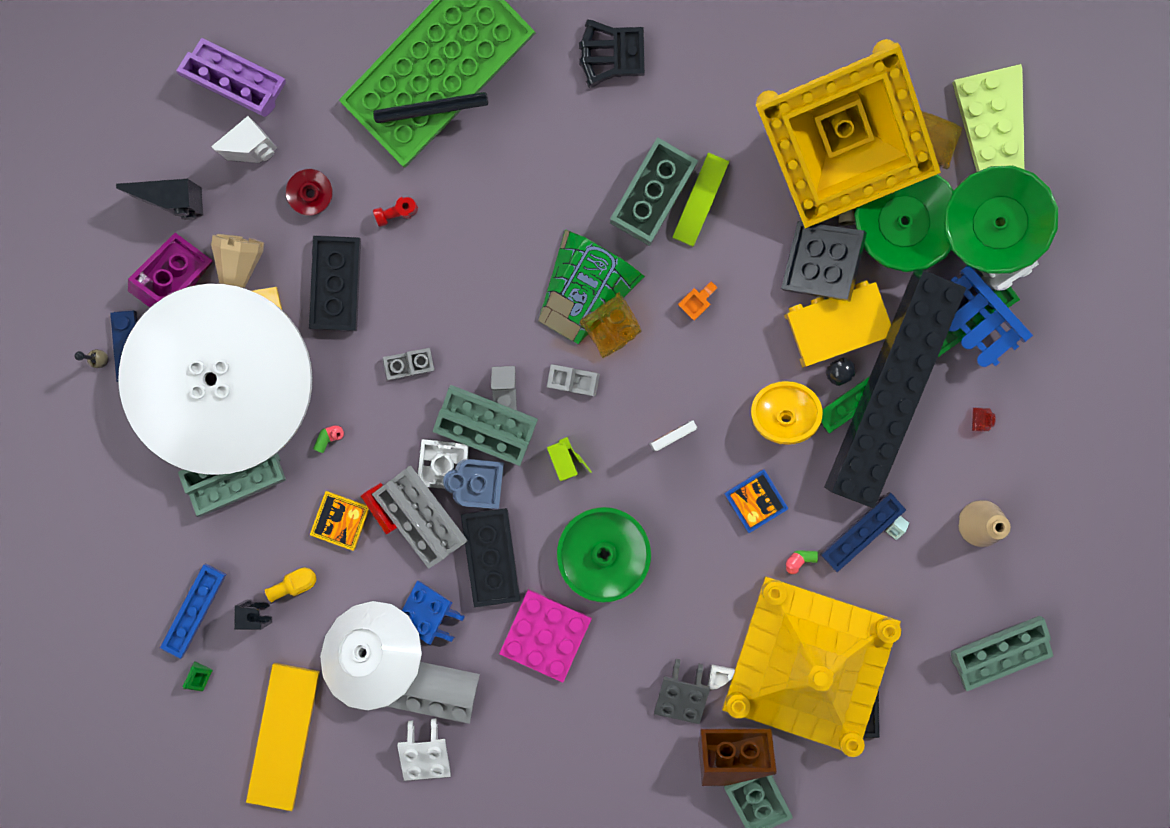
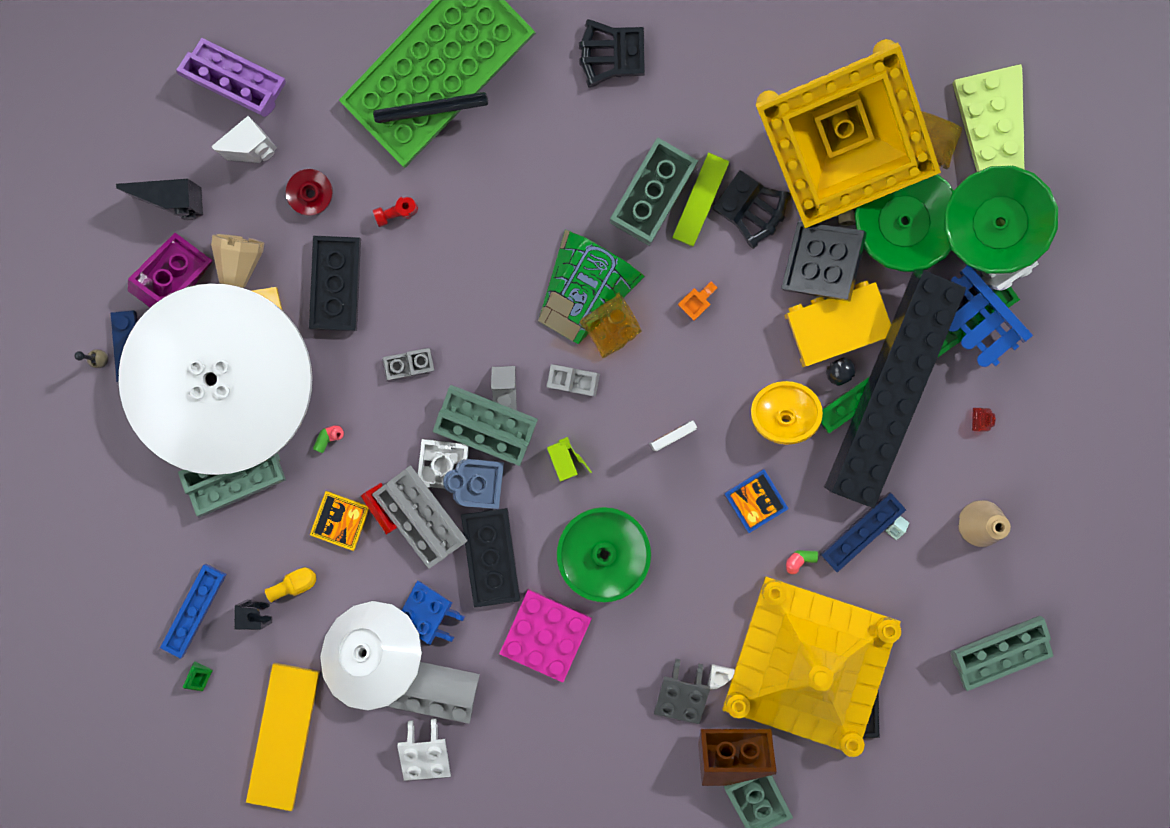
none -> black plate [713,170,792,249]

